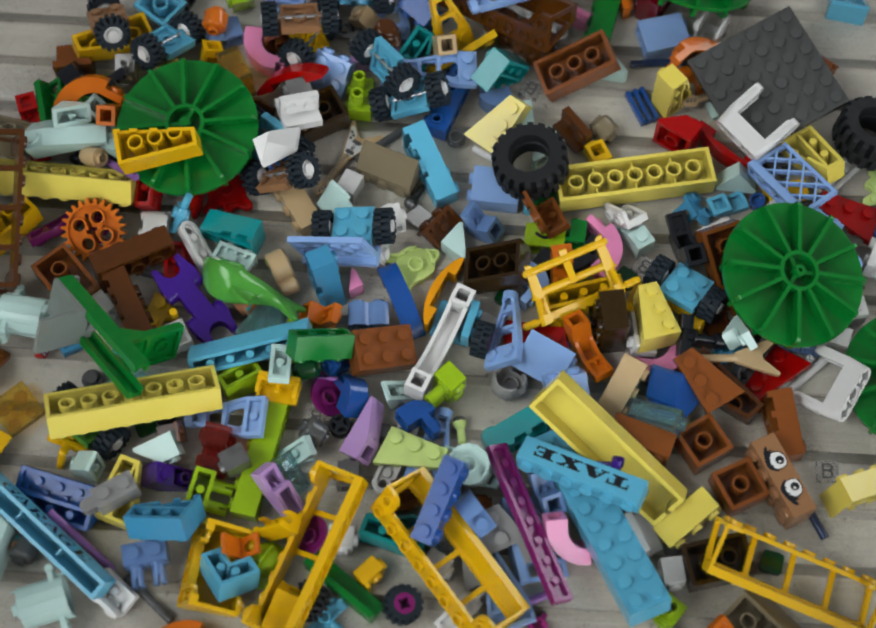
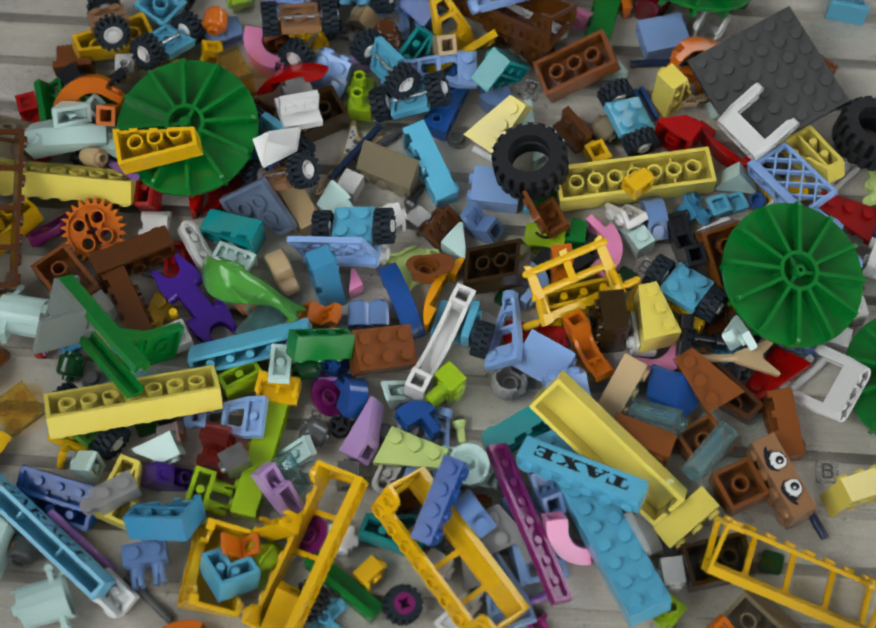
medium azure piece [170,193,193,234] -> none
dark purple hand [596,456,625,470] -> none
none -> dark green head [56,351,86,382]
none -> sand blue plate [219,176,298,236]
none -> dark blue bar [328,123,383,180]
none -> dark orange piece [406,253,455,284]
none -> plate [597,78,660,157]
none -> yellow brick [621,167,655,201]
none -> medium blue brick [640,196,668,241]
none -> clear light blue slope [682,420,739,483]

